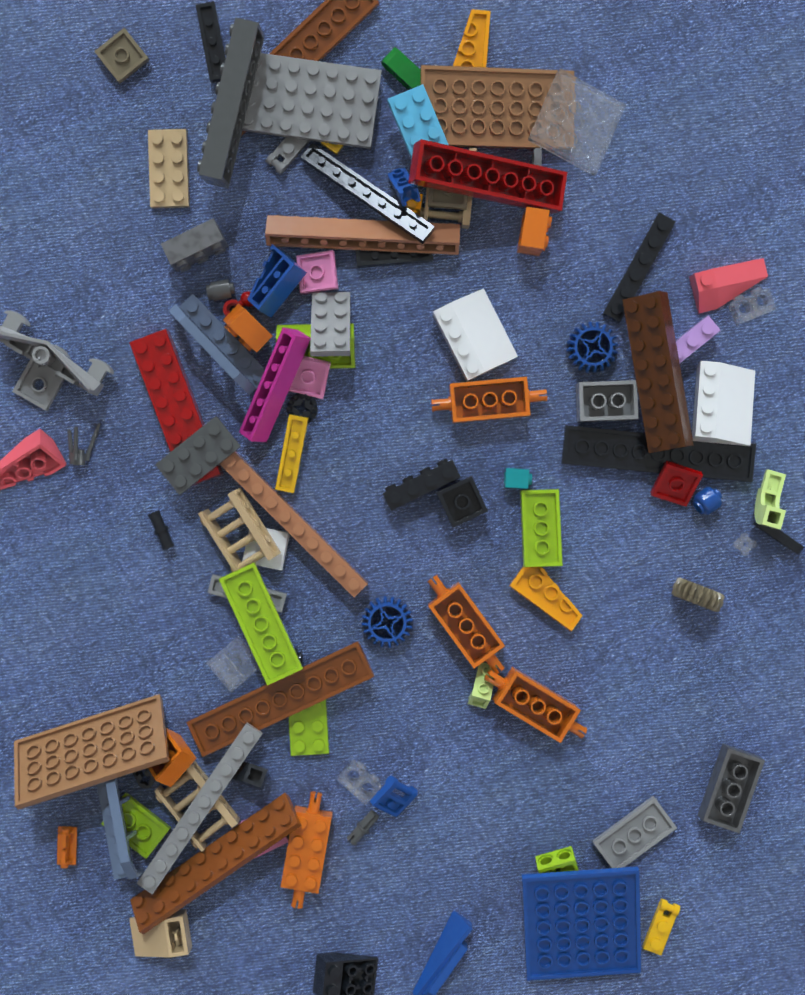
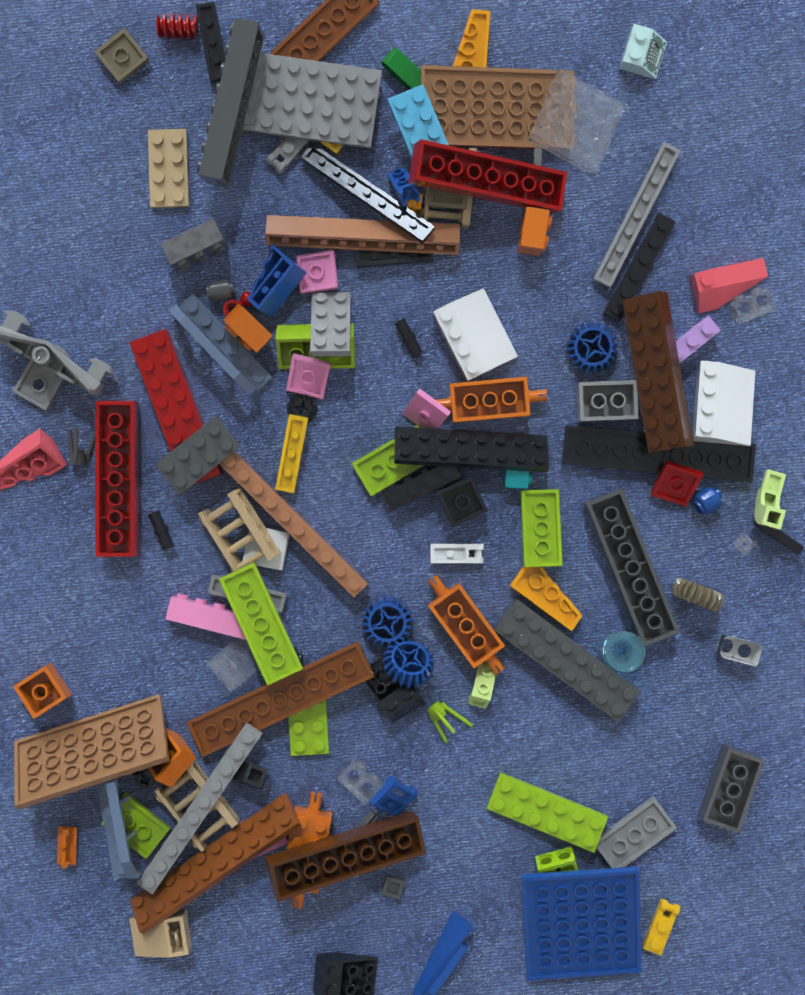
dark pink brick [239,327,311,442] -> none
orange brick [484,666,587,743] -> none
none -> orange brick [13,662,72,719]
none -> red brick [95,401,139,557]
none -> red piece [156,13,198,40]
none -> bright pink brick [165,593,285,640]
none -> reddish brown brick [265,811,426,902]
none -> lime plate [351,425,424,496]
none -> black slope [366,656,425,723]
none -> dark grey plate [381,874,405,900]
none -> blue gear [382,638,434,688]
none -> black pin [394,318,423,357]
none -> black plate [394,426,549,472]
none -> bright pink plate [402,389,451,429]
none -> lime plant [427,700,473,743]
none -> white plate [430,544,484,563]
none -> lime plate [486,772,608,853]
none -> dark grey brick [493,598,641,722]
none -> dark grey brick [583,489,680,647]
none -> light grey plate [593,142,681,288]
none -> clear light blue wheel [600,630,646,672]
none -> light aqua slope [619,24,667,79]
none -> white piece [716,634,762,667]

